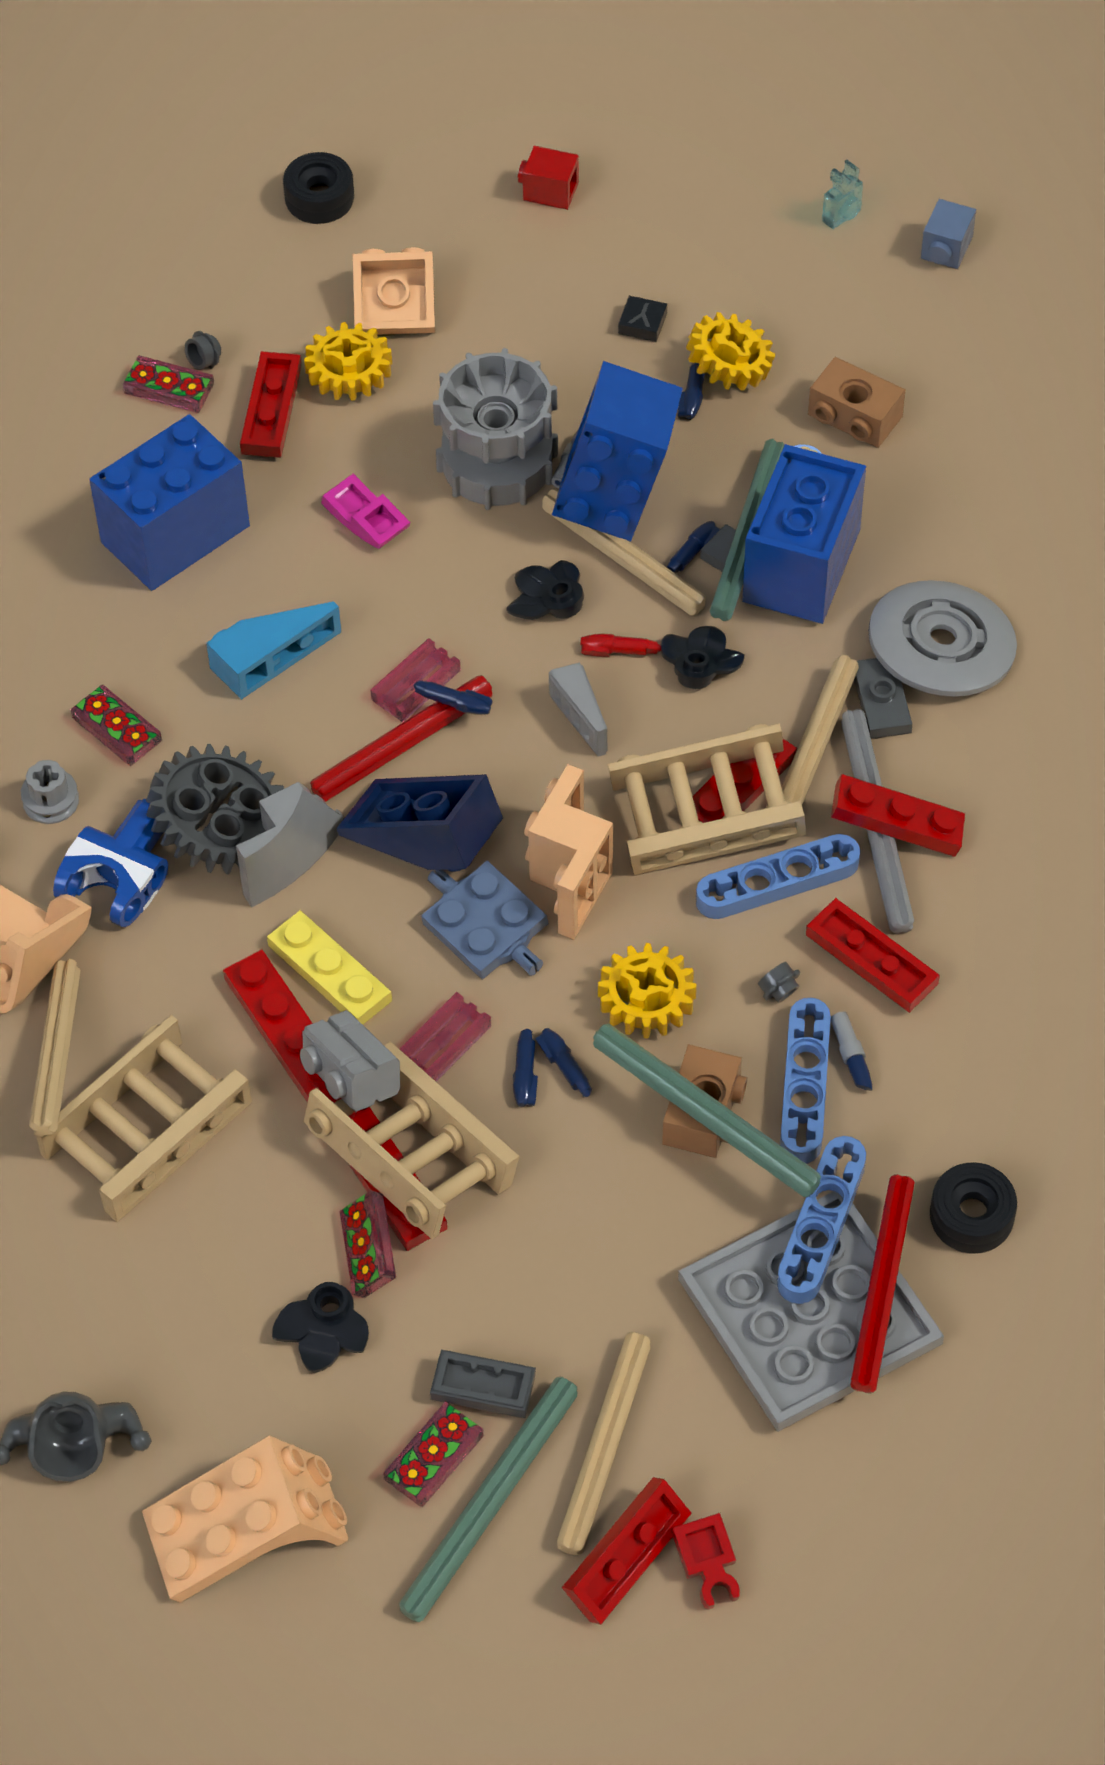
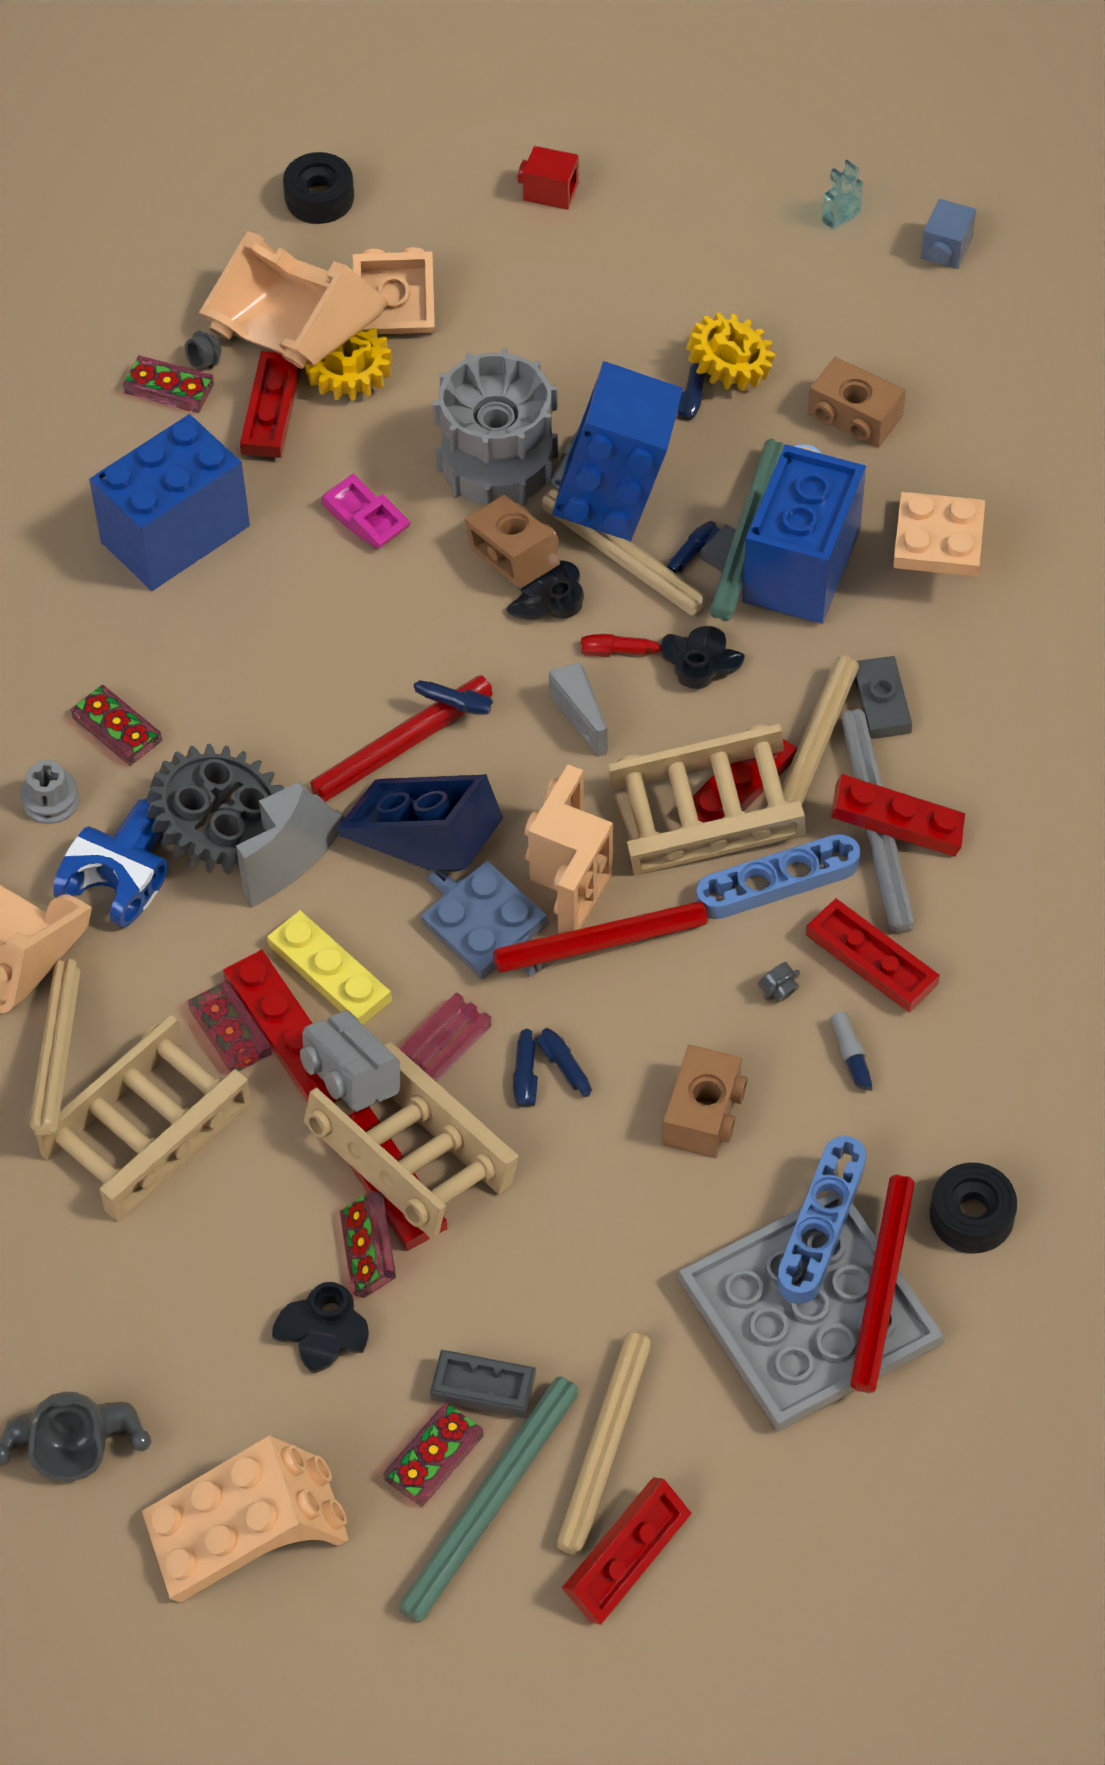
dark azure slope [206,601,341,700] -> none
clear pink tile [371,638,461,723] -> none
sand green axle [593,1024,821,1197] -> none
yellow gear [598,943,697,1038] -> none
black tile [618,295,668,342] -> none
red plate [671,1513,740,1610] -> none
medium blue beam [780,998,831,1164] -> none
light grey piece [868,580,1017,697] -> none
none -> clear pink tile [187,980,272,1073]
none -> light nougat windscreen [199,231,388,369]
none -> medium nougat brick [464,494,560,589]
none -> red axle [493,901,708,973]
none -> light nougat bracket [893,492,986,577]

